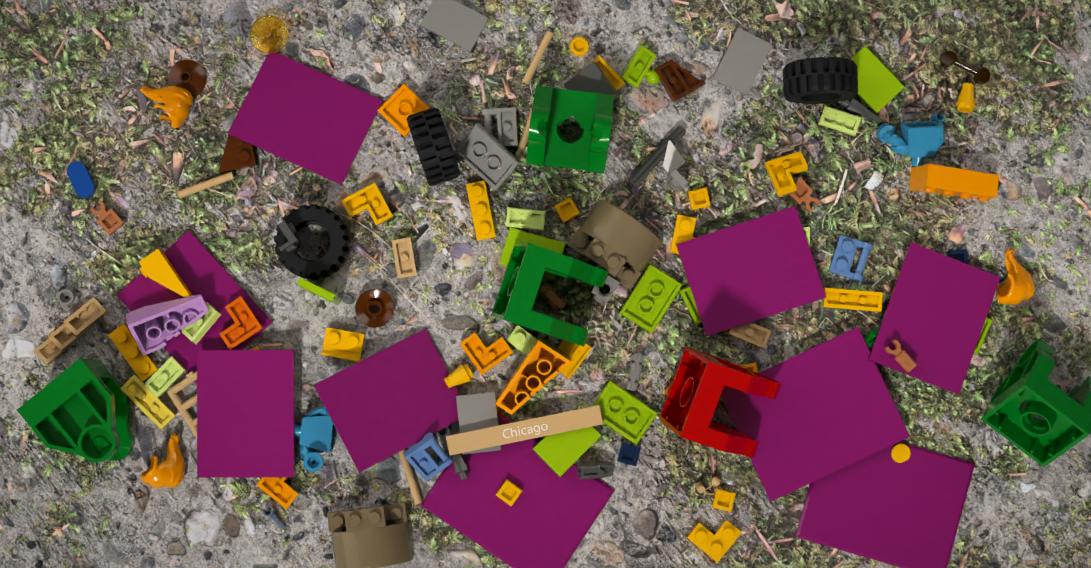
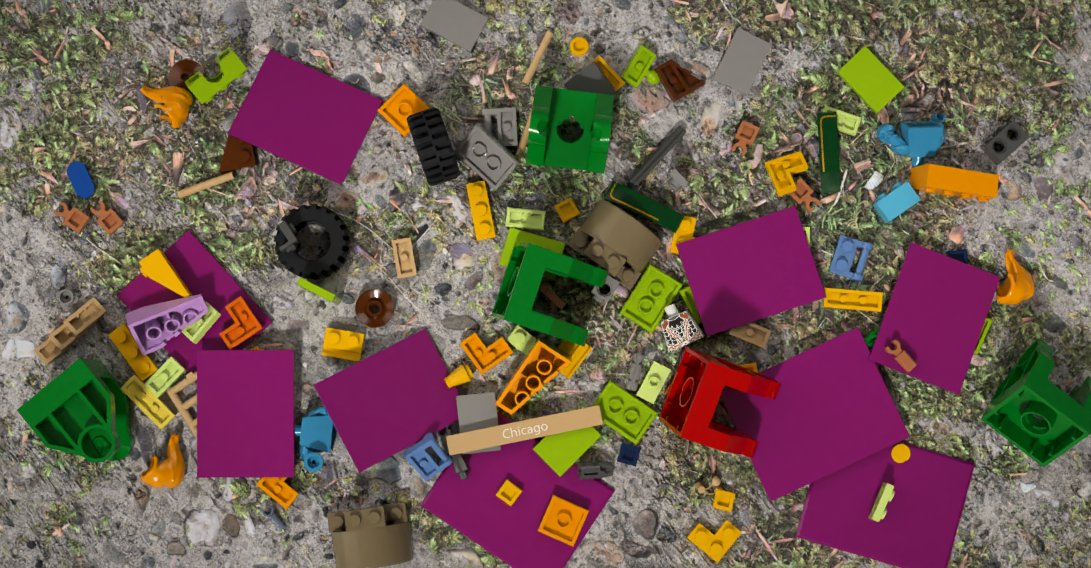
clear yellow dish [250,16,288,54] -> none
yellow plate [341,183,394,226] -> none
tan bar [398,449,422,505] -> none
white sticker [663,140,685,174] -> none
yellow tile [687,187,711,210] -> none
black tyre [783,57,858,104] -> none
dark grey piece [840,98,888,124] -> none
dark brown bar [939,51,990,85] -> none
yellow cone [956,83,975,113] -> none
none -> nougat plate [54,202,91,234]
none -> lime arch [185,47,247,104]
none -> light orange plate [538,495,589,547]
none -> dark green slope [604,181,684,233]
none -> yellowish green plate [636,361,671,404]
none -> torso [661,303,705,352]
none -> nougat plate [731,120,760,157]
none -> dark green slope [817,111,841,193]
none -> yellowish green plate [868,482,895,522]
none -> medium azure brick [873,181,921,224]
none -> dark grey brick [981,120,1029,165]

